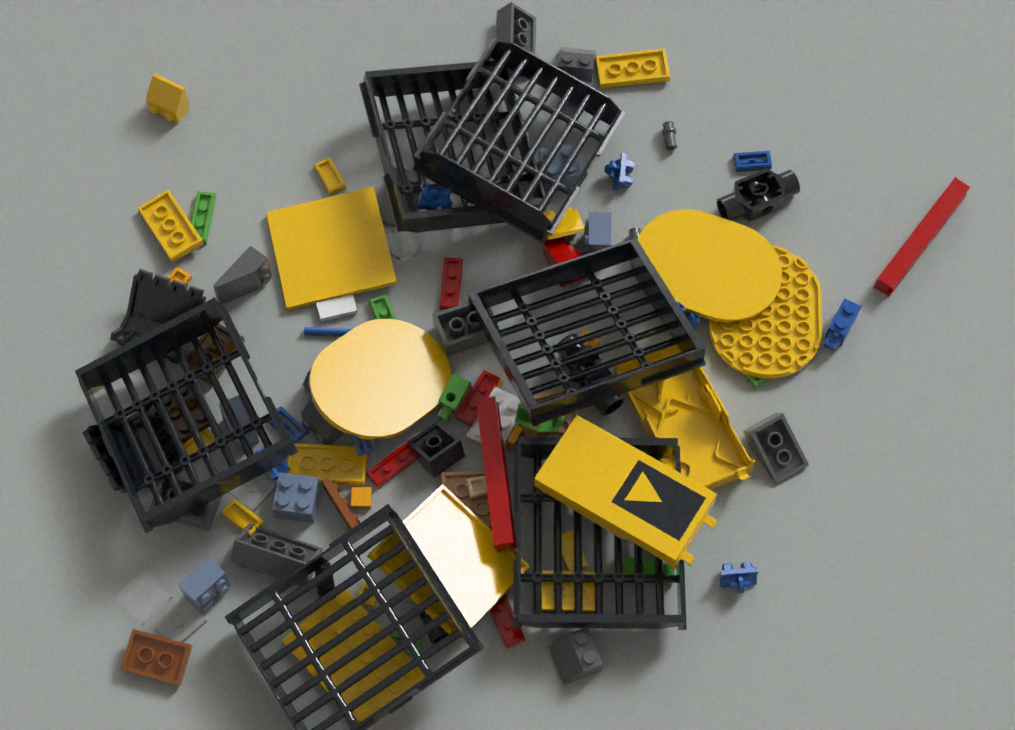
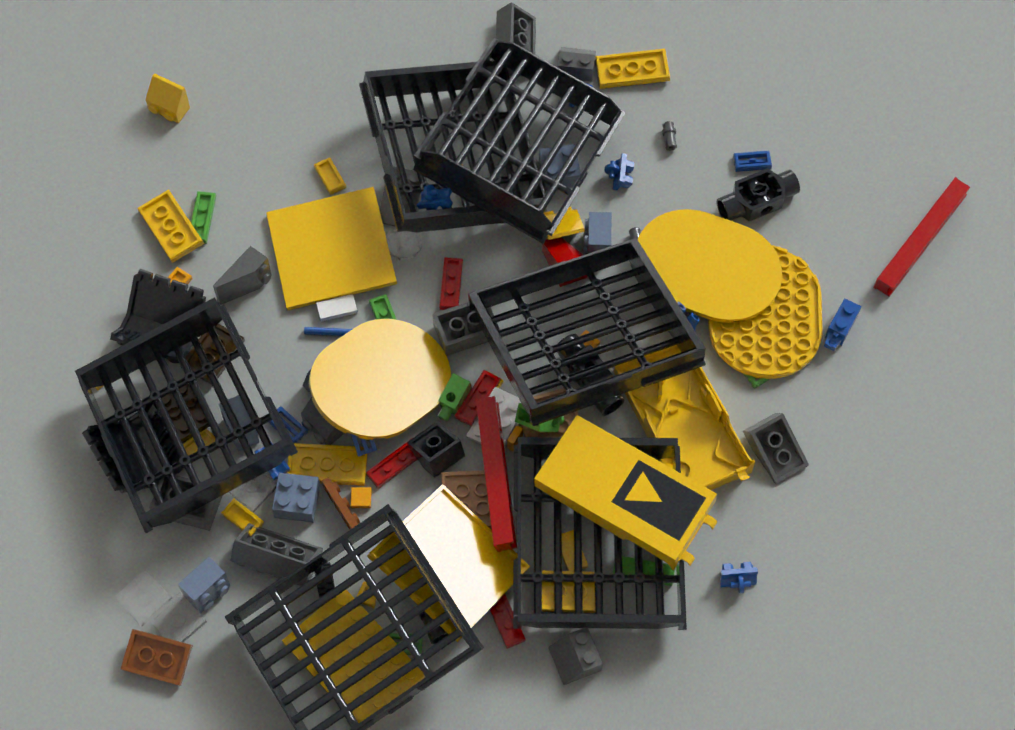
tan tile [466,475,488,500] -> none

